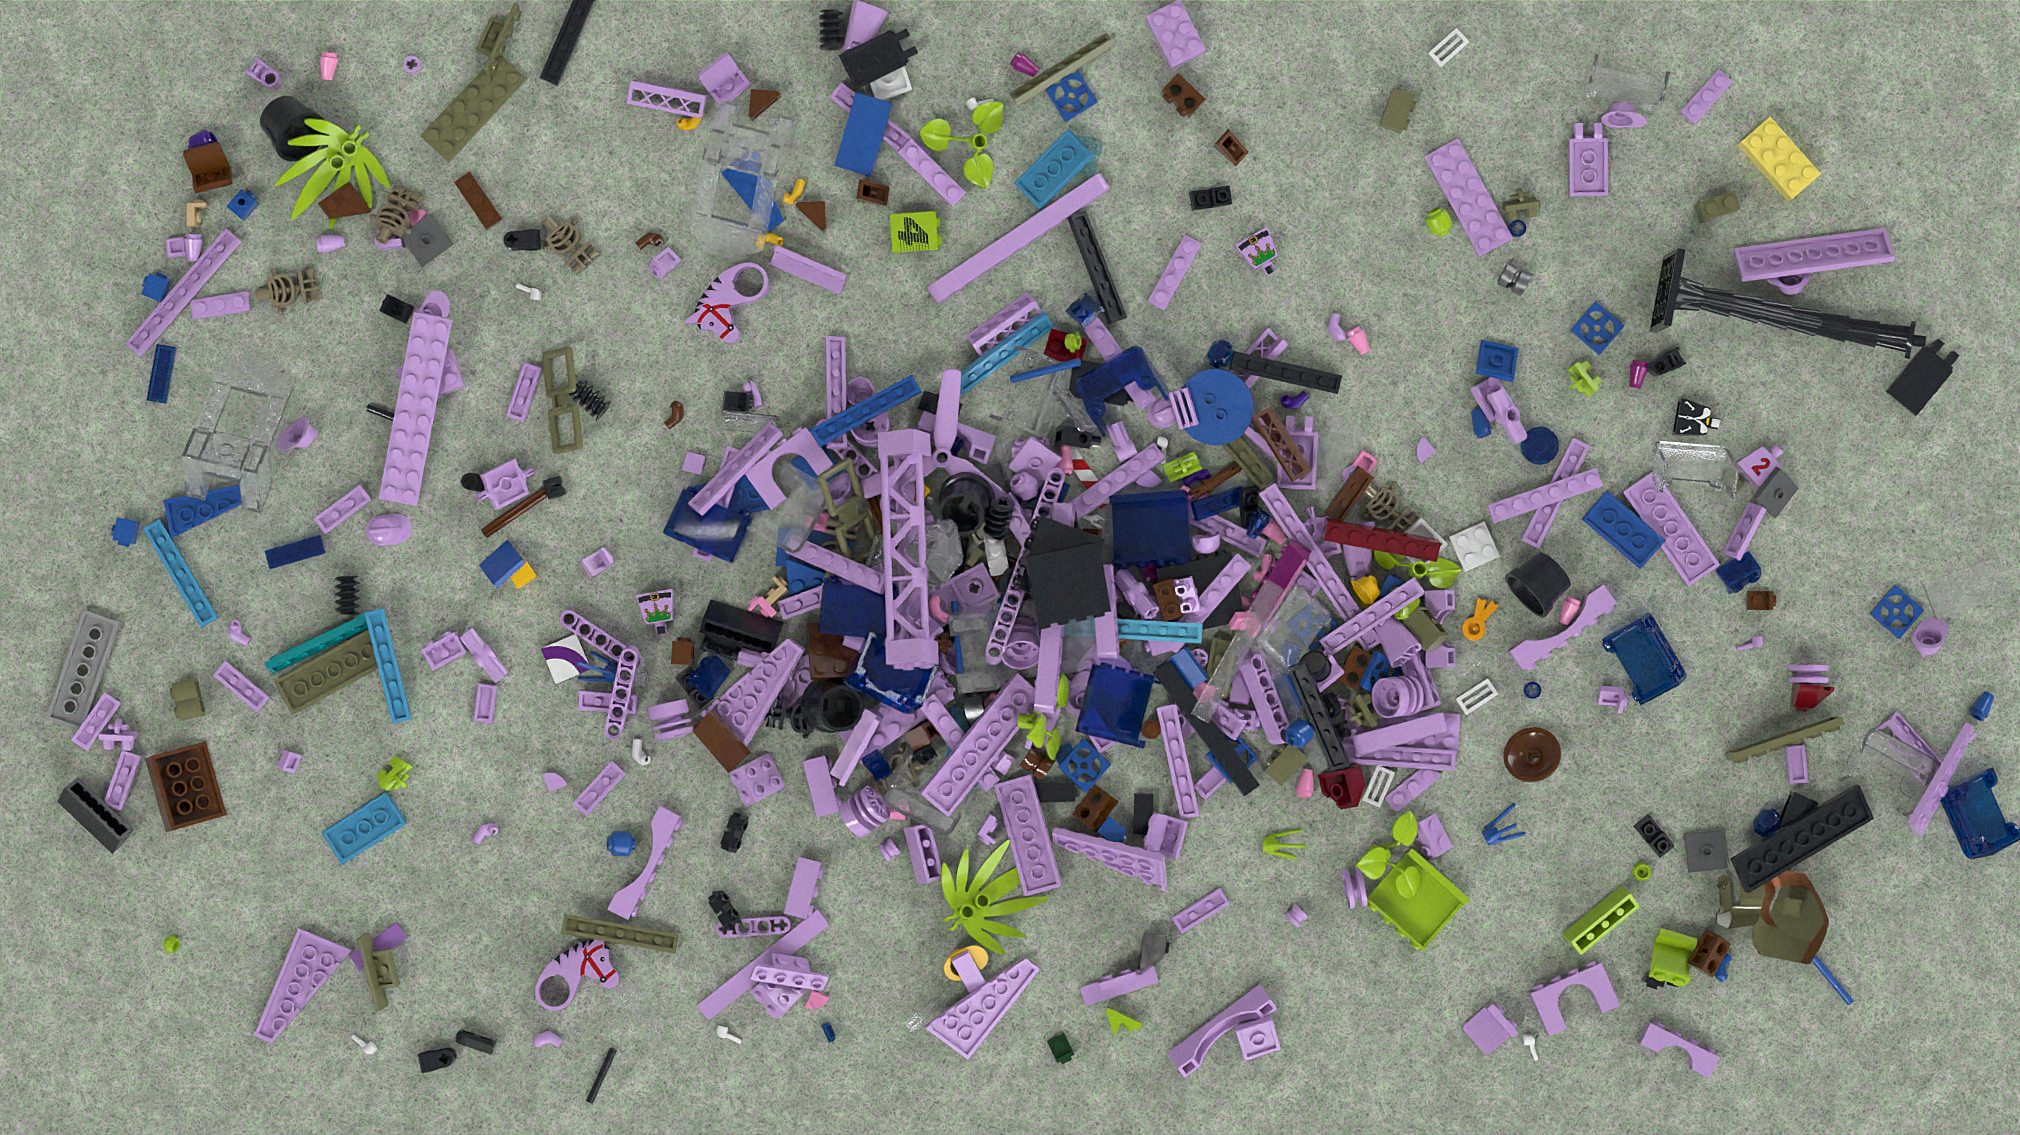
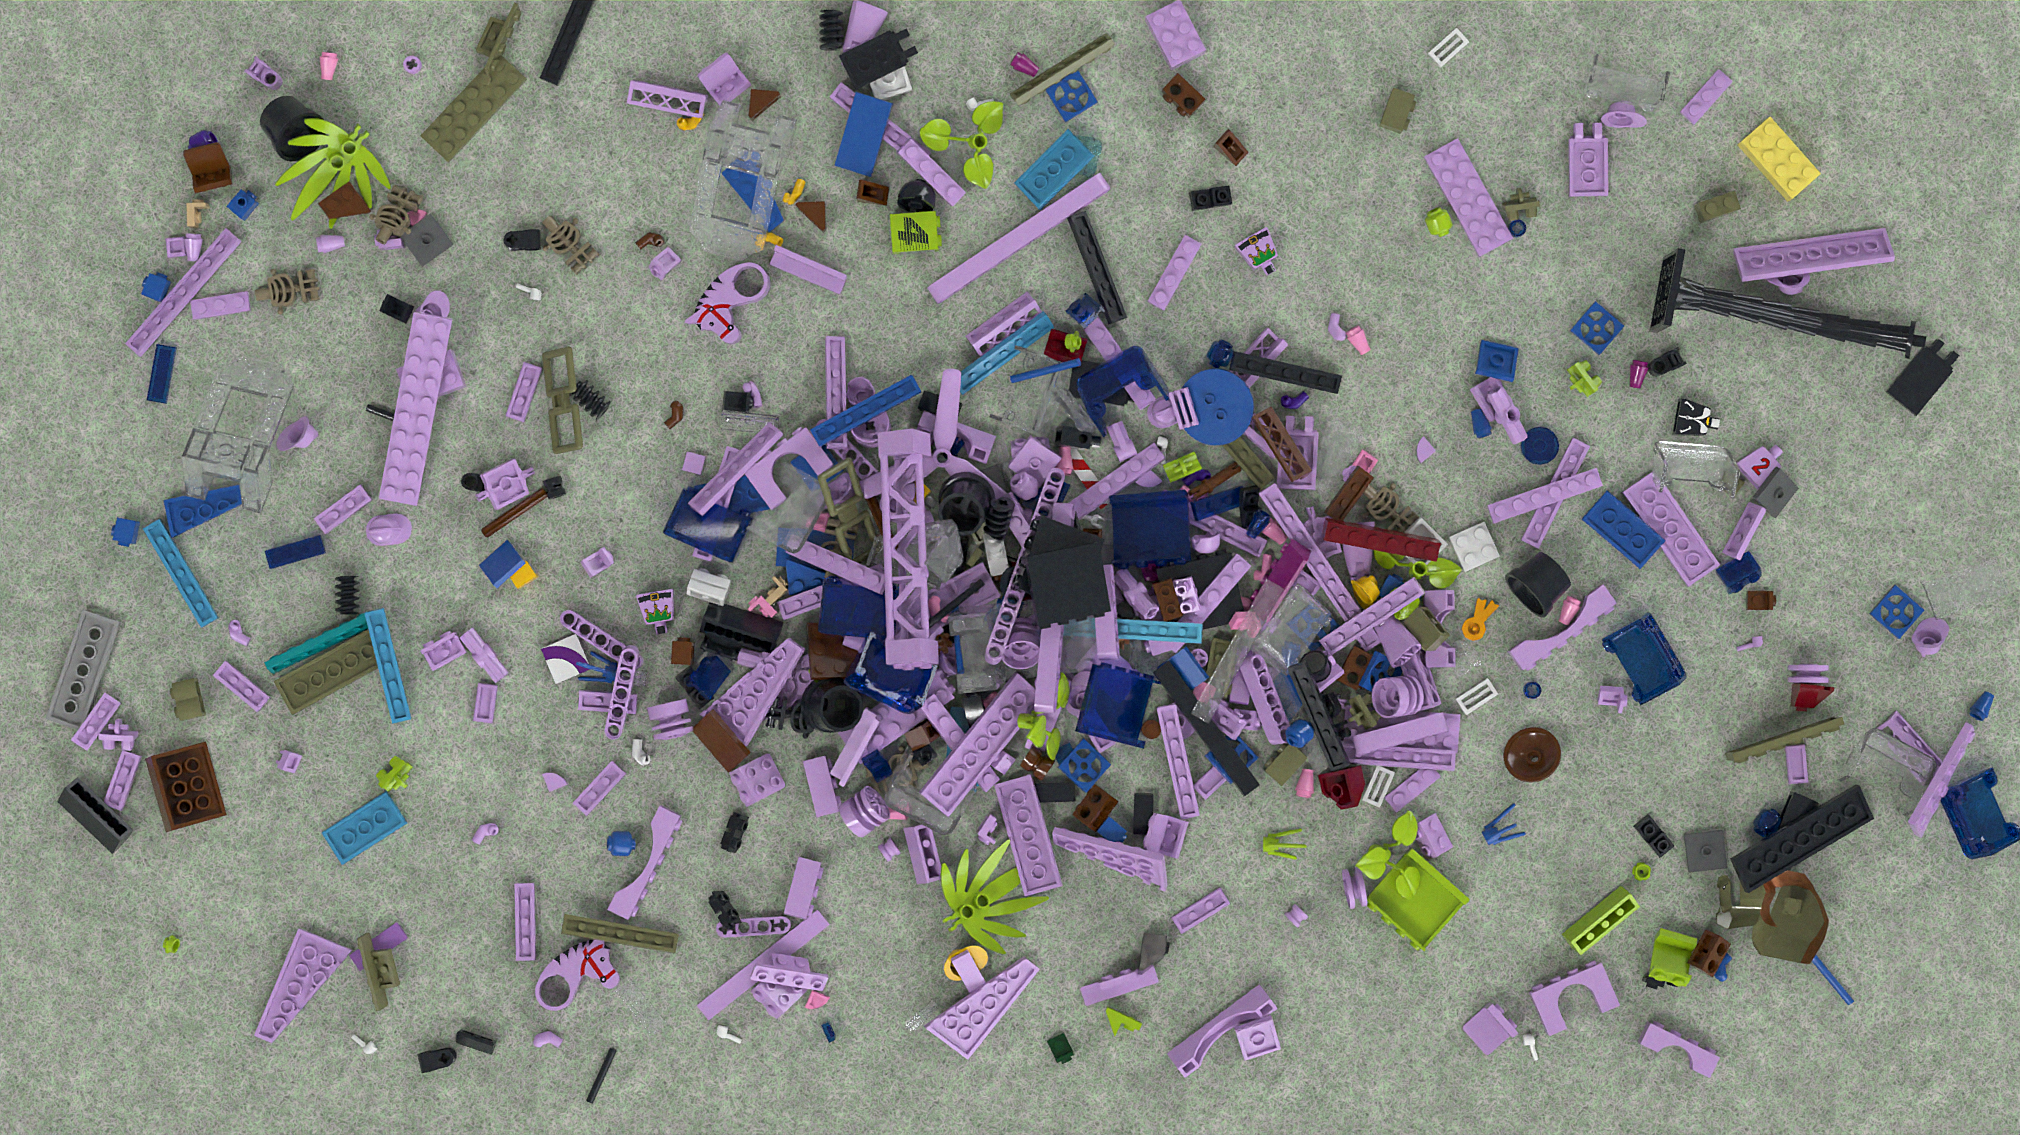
reddish brown plate [454,172,503,230] -> none
flat silver wheel [1497,262,1532,296] -> none
none -> lavender plate [514,883,536,961]
none -> white brick [687,568,731,606]
none -> black cylinder [897,179,936,212]
none -> black bar [929,579,985,629]

